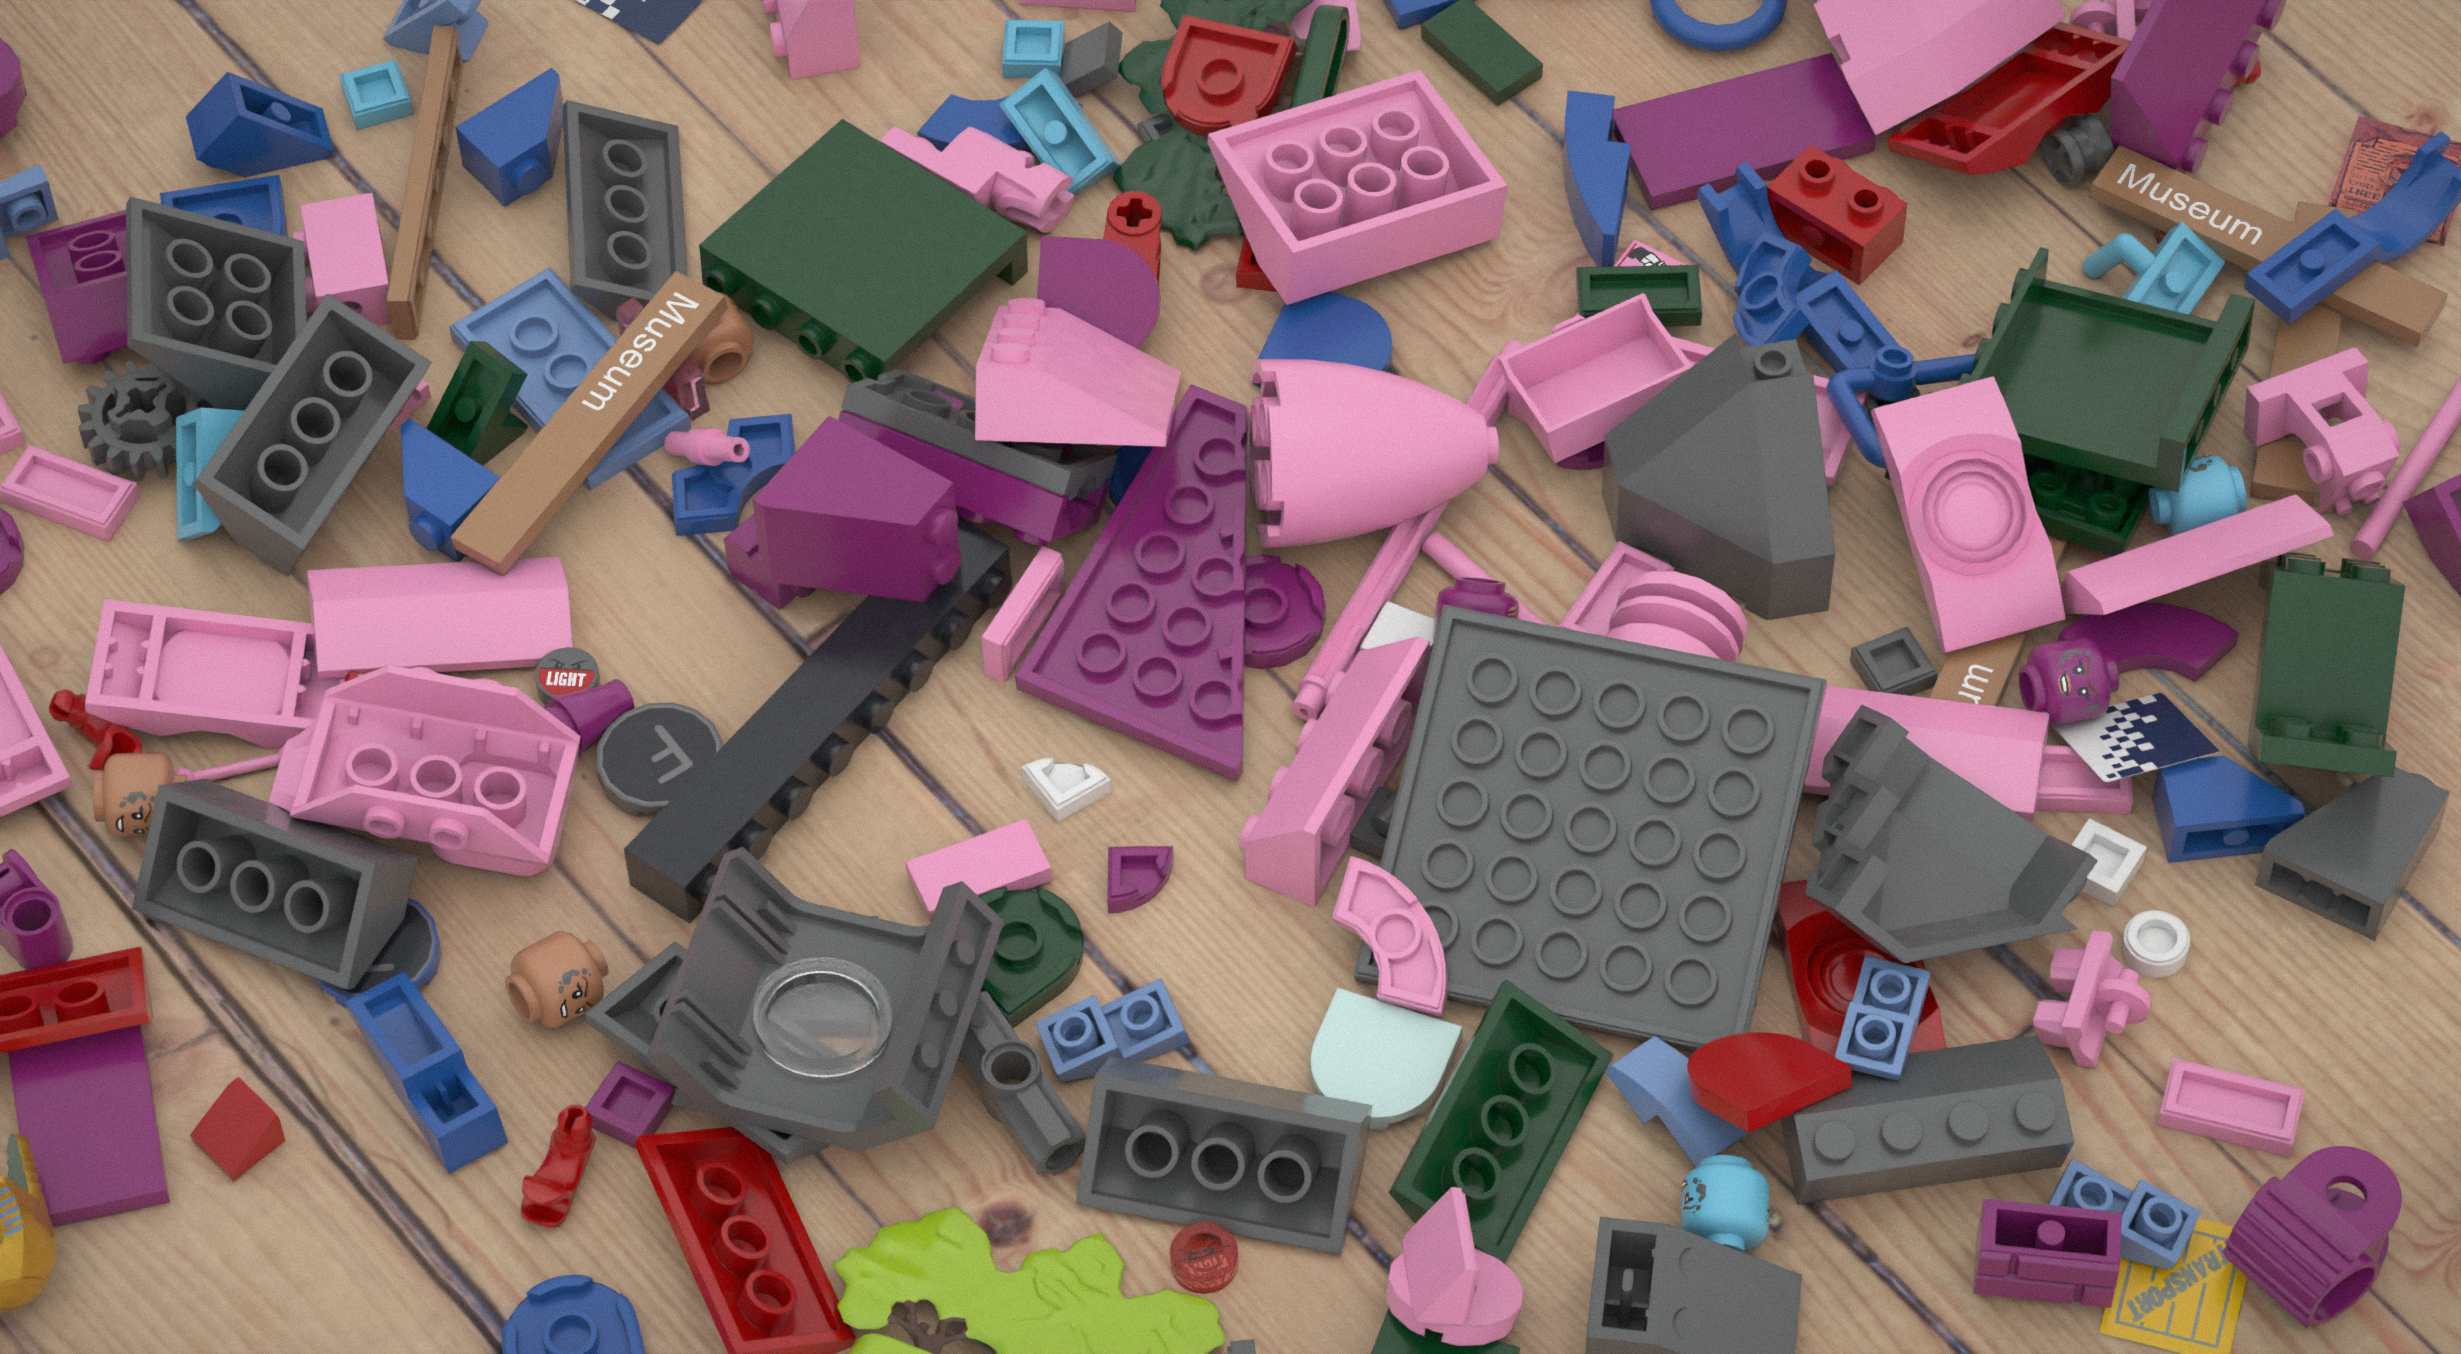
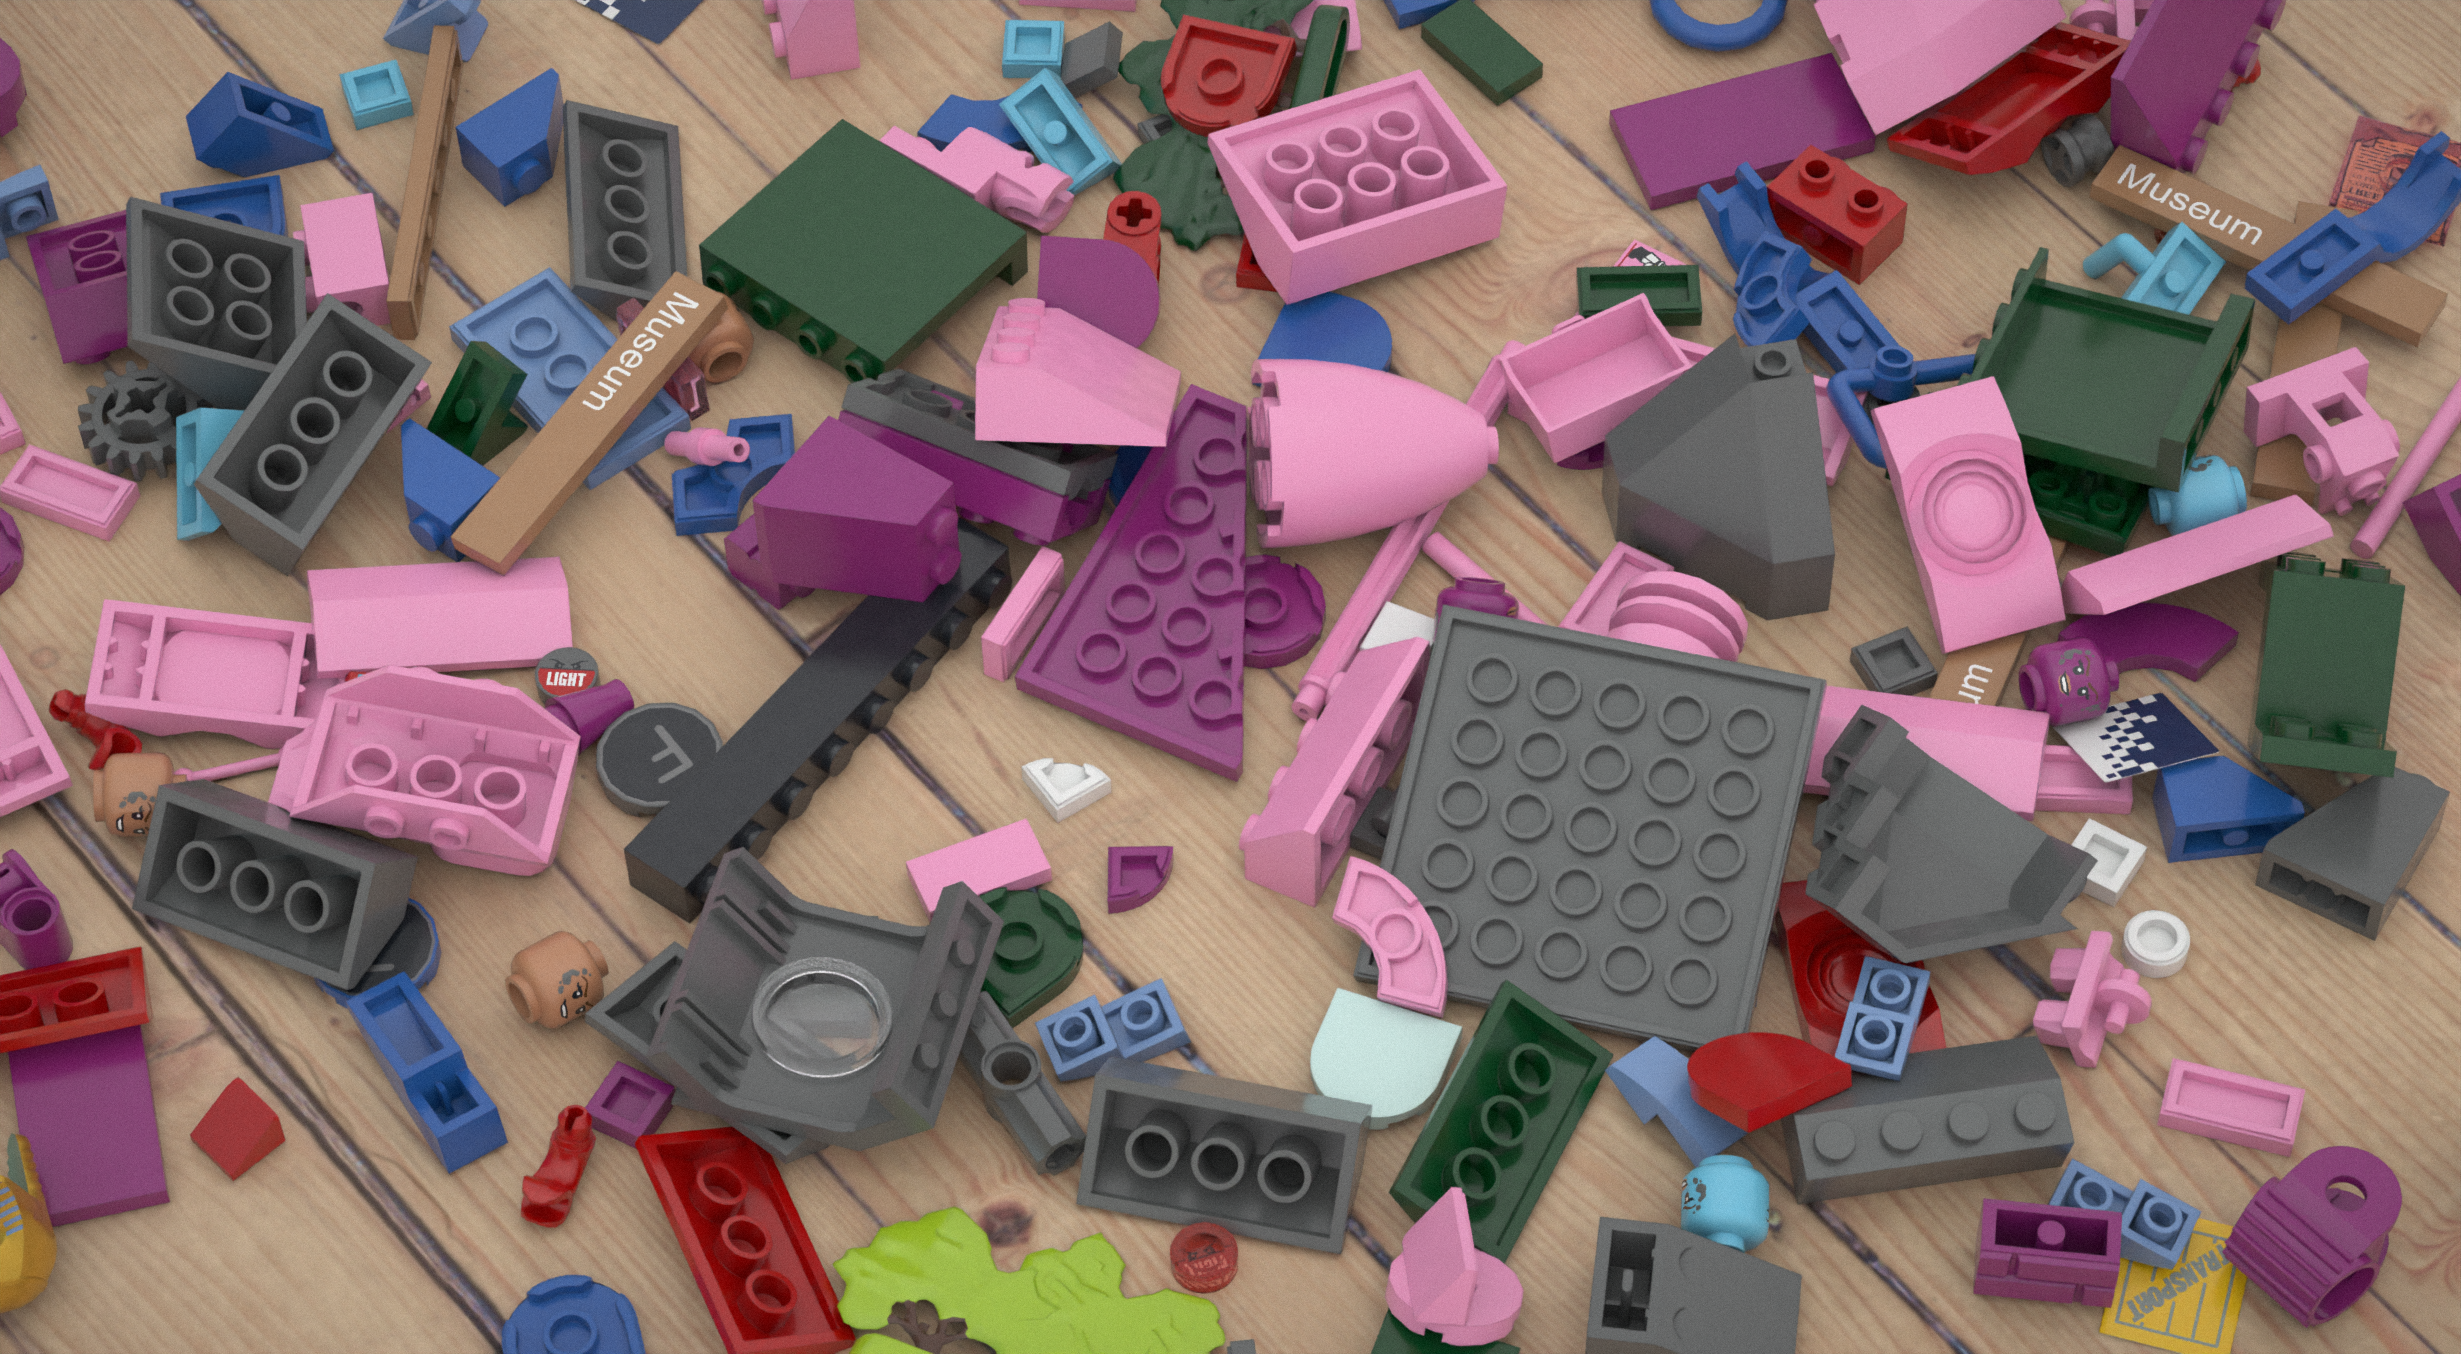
blue slope [1563,90,1631,267] -> none

